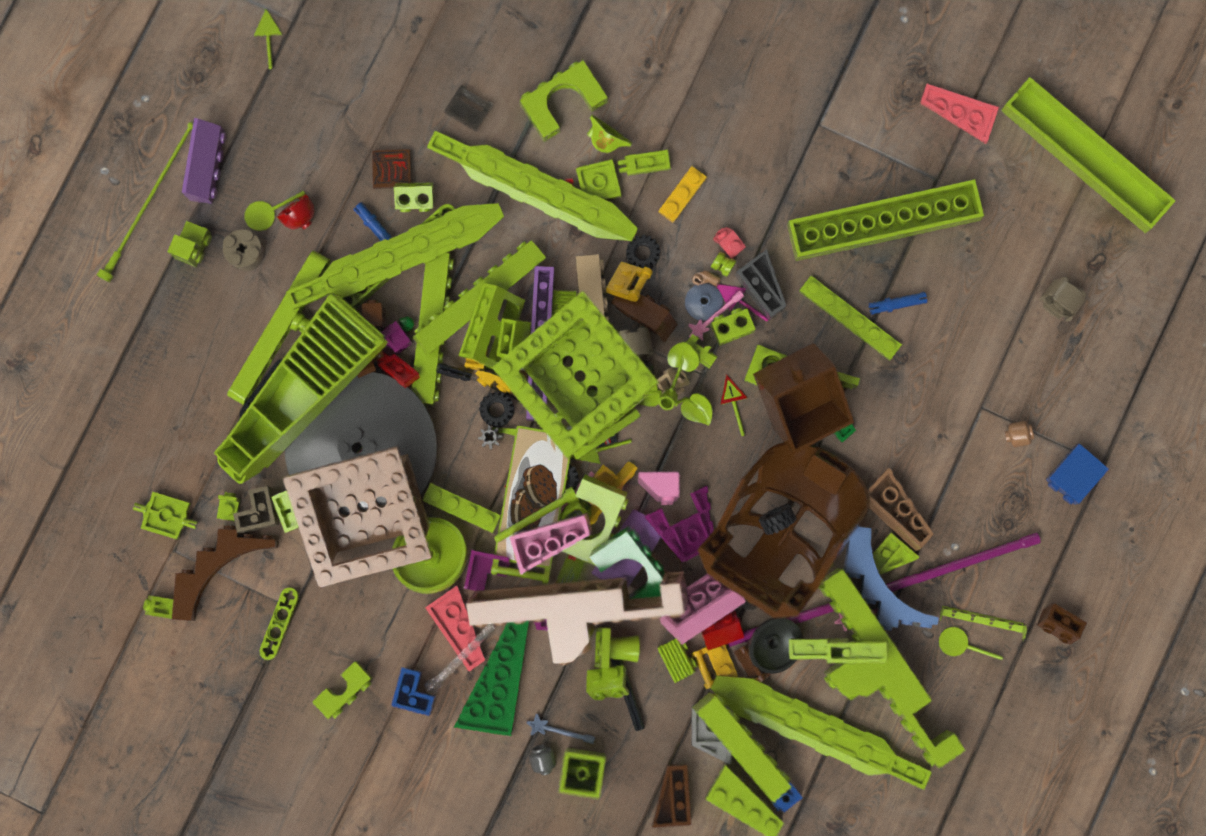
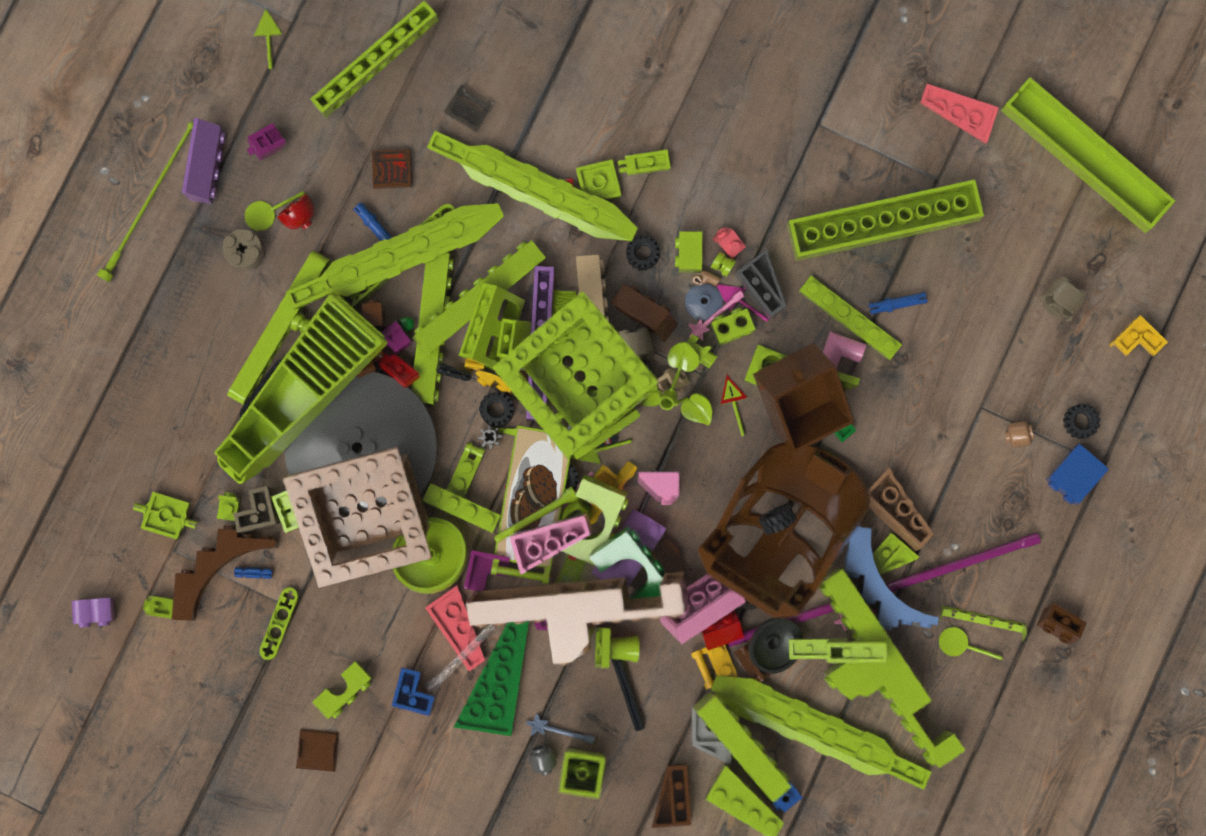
lime brick [167,221,212,267] -> none
lime brick [394,182,434,212] -> none
lime arch [520,61,608,142] -> none
lime bracket [586,666,629,700] -> none
lime hat [587,114,633,153] -> none
yellow plate [606,261,653,302] -> none
magenta wing [645,486,714,562] -> none
lime brick [657,638,697,683] -> none
yellow plate [658,166,707,223] -> none
none -> medium lavender brick [72,597,115,628]
none -> blue axle [234,567,273,579]
none -> magenta piece [246,123,286,161]
none -> reddish brown piece [296,729,339,772]
none -> lime brick [310,1,438,118]
none -> lime plate [447,441,486,498]
none -> lime brick [675,231,702,273]
none -> bright pink brick [823,331,866,370]
none -> black tyre [1063,403,1101,439]
none -> yellow panel [1108,315,1168,356]

